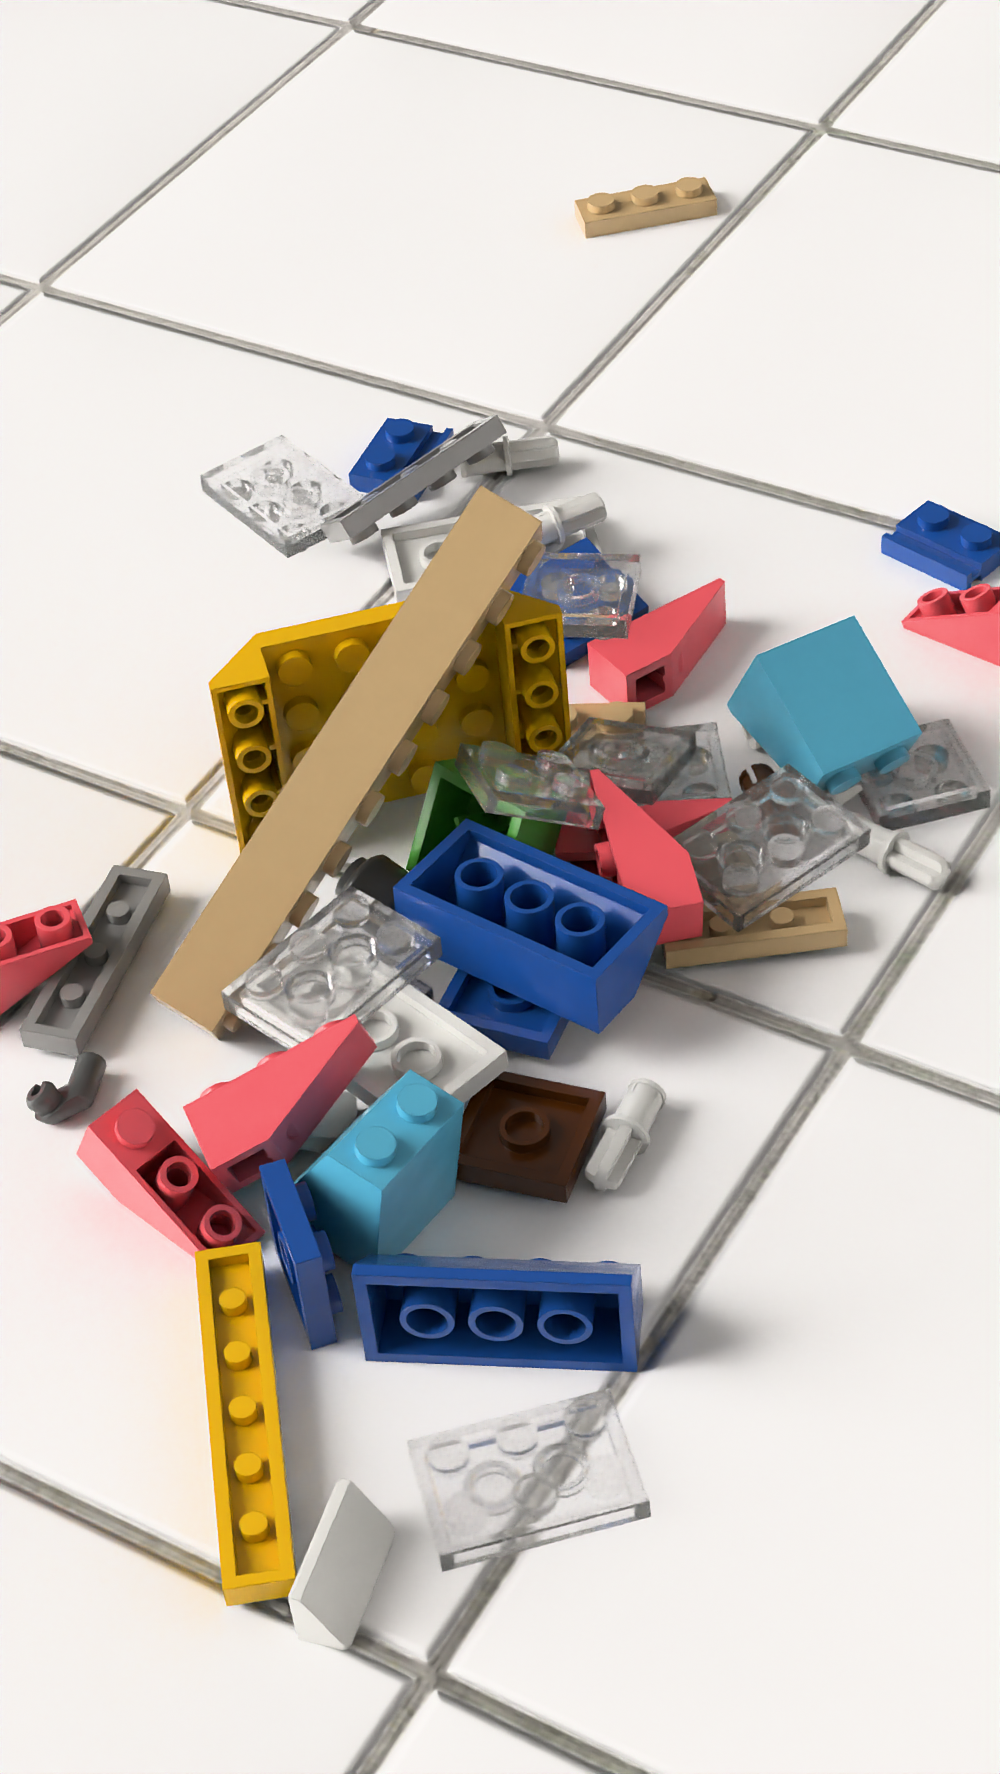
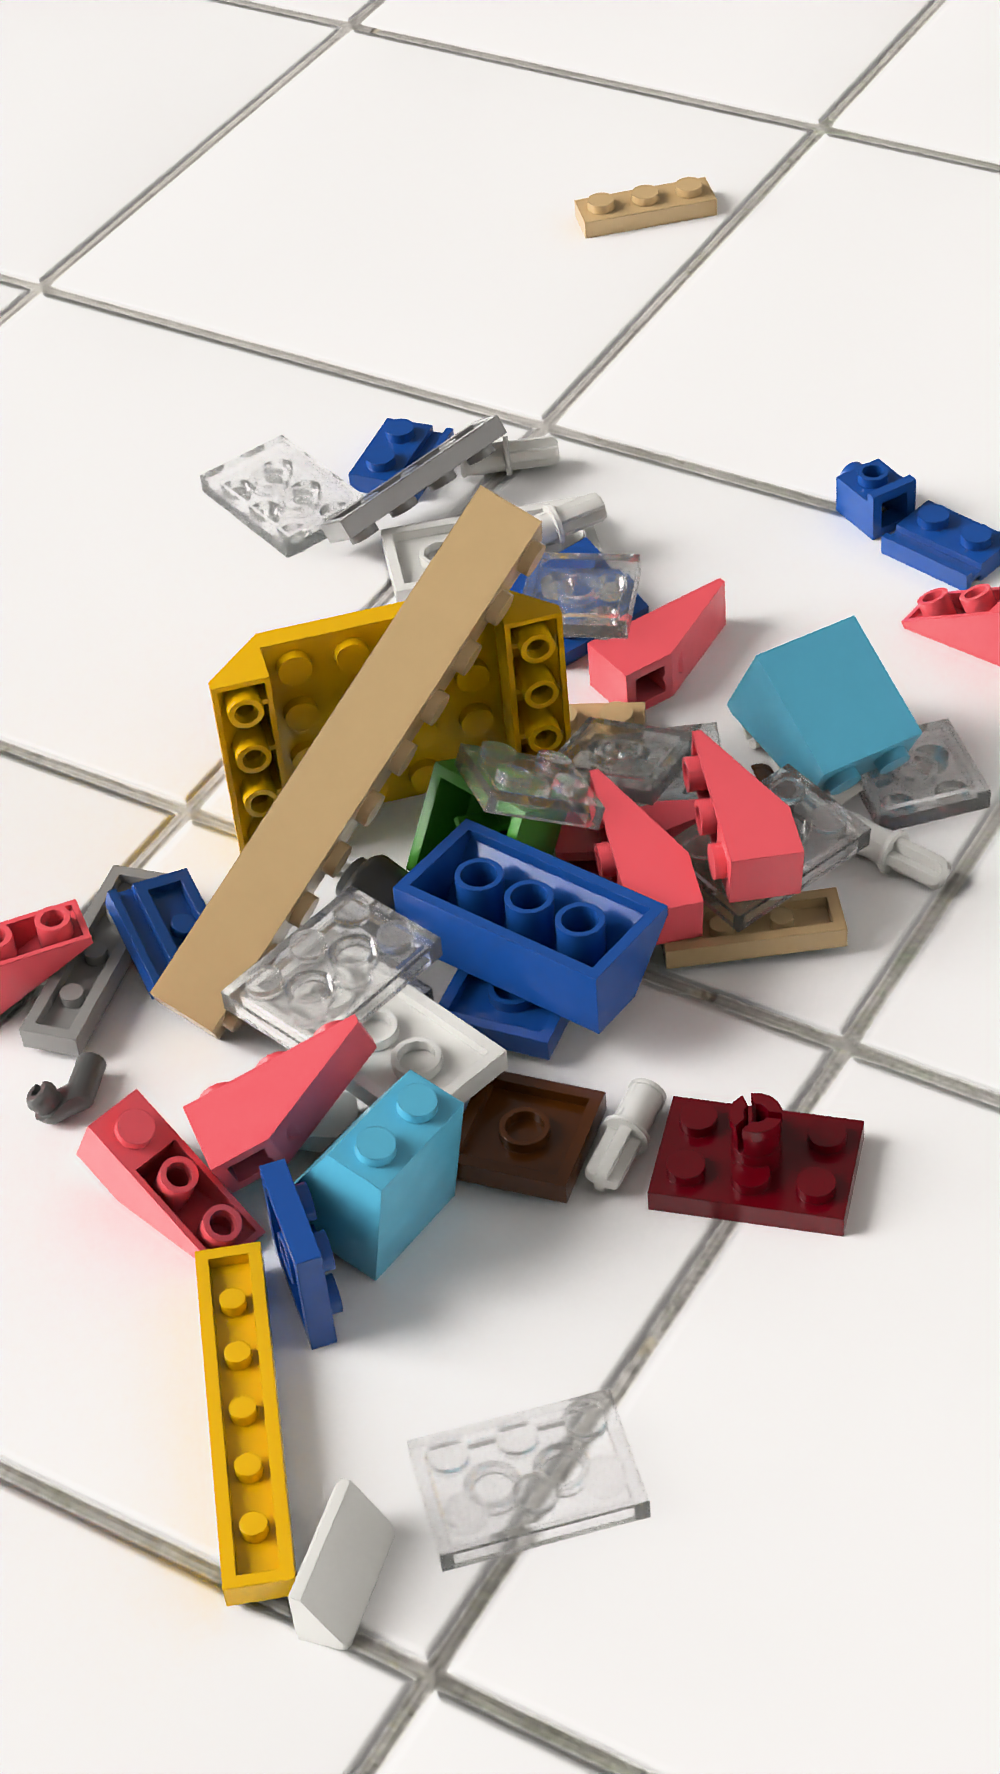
blue slope [351,1253,643,1372] -> none
none -> blue plate [105,868,206,1000]
none -> dark red plate [647,1093,864,1237]
none -> coral slope [682,730,804,903]
none -> blue brick [836,458,916,540]

